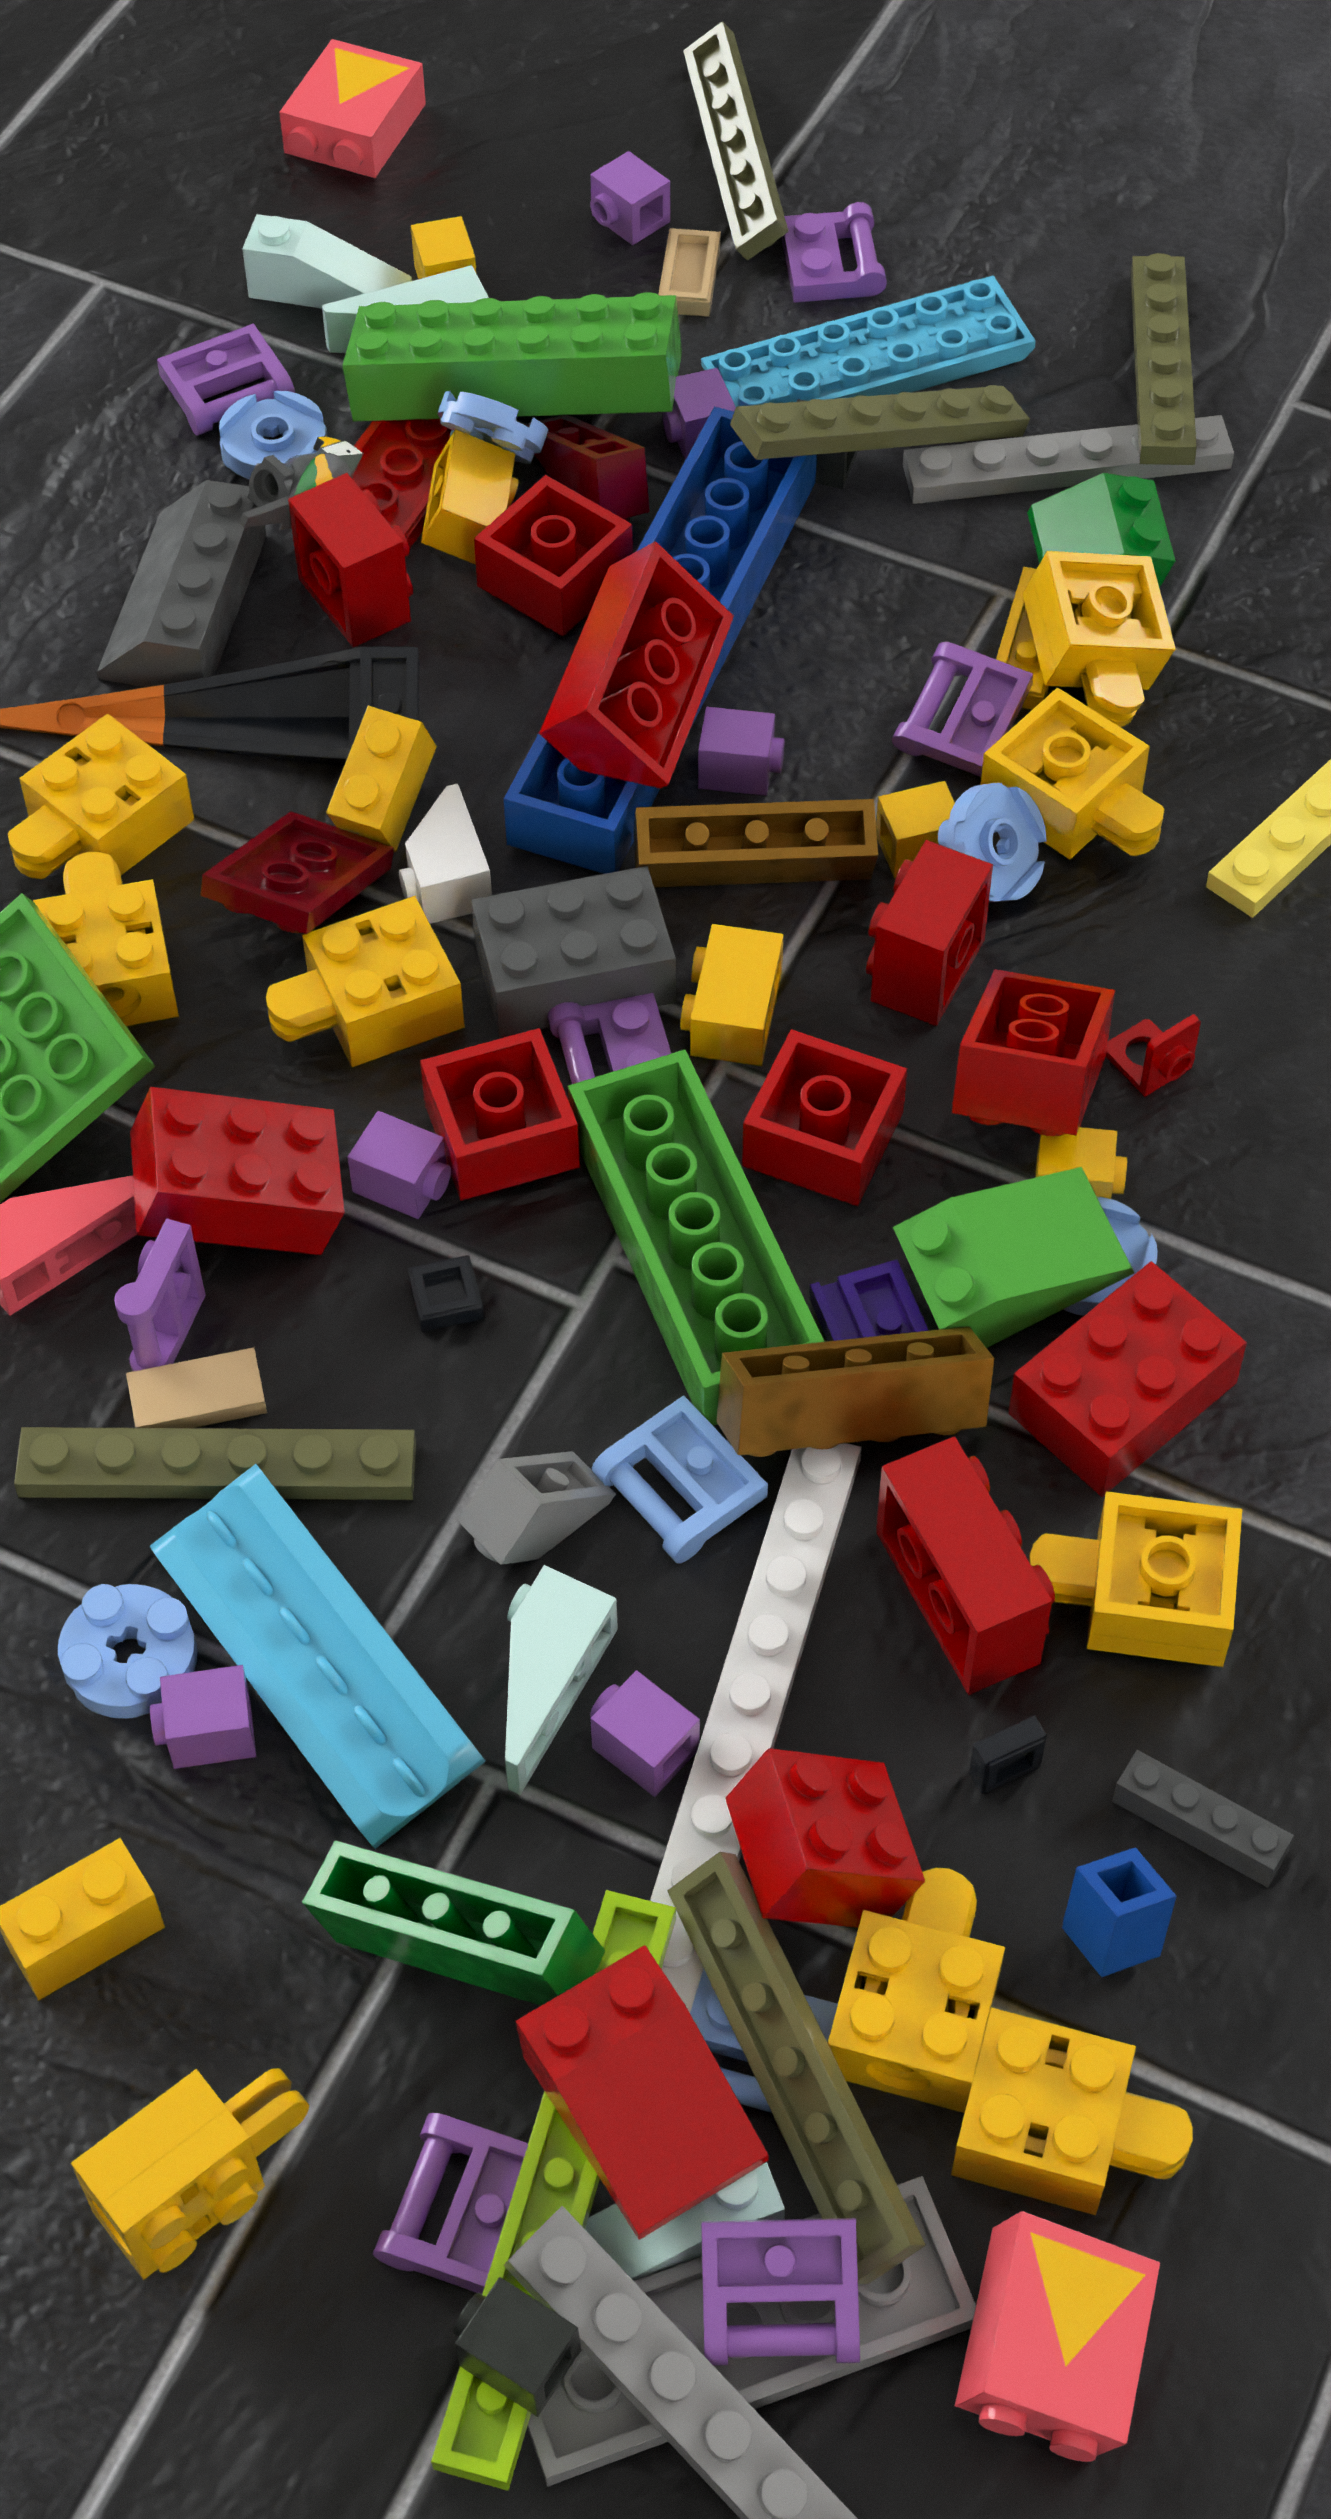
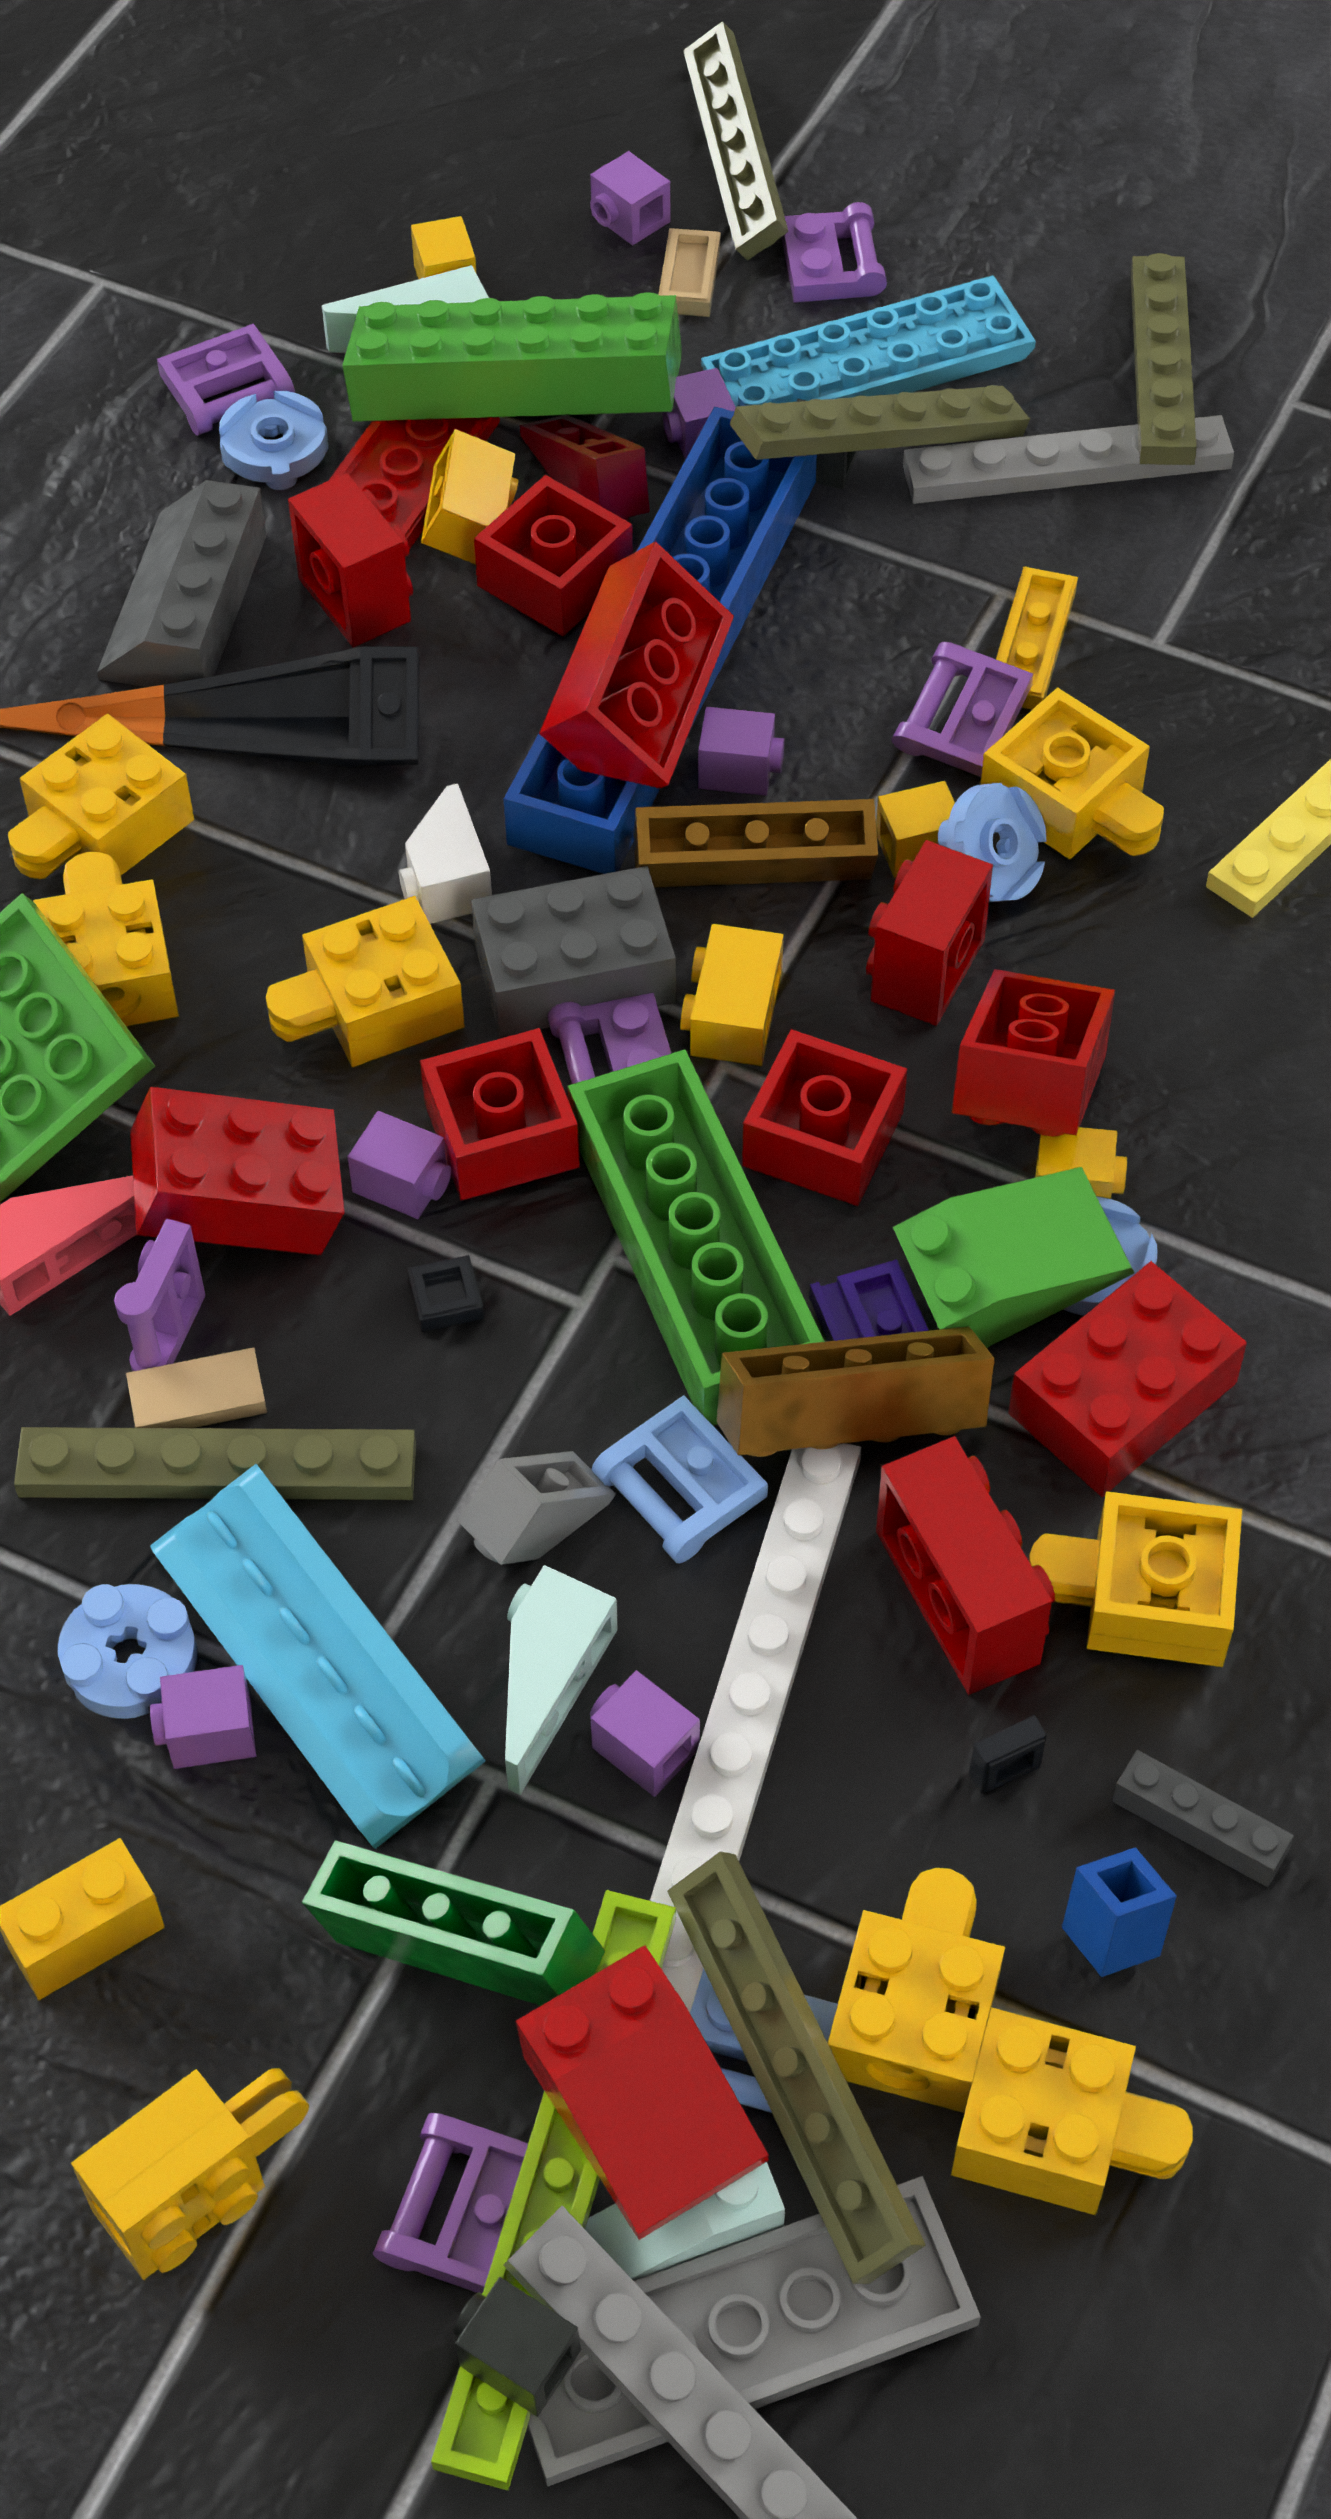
dark red plate [200,811,394,934] -> none
dark grey animal [239,436,363,530] -> none
light aqua slope [242,214,412,308] -> none
coral brick [279,39,426,178] -> none
yellow brick [326,706,437,852] -> none
light blue plate [438,391,548,464] -> none
medium lavender plate [701,2218,860,2366] -> none
red brick [725,1748,925,1928] -> none
coral brick [955,2211,1160,2462] -> none
yellow brick [1022,551,1176,727] -> none
slope [1027,473,1175,588] -> none
red bracket [1106,1014,1201,1097] -> none

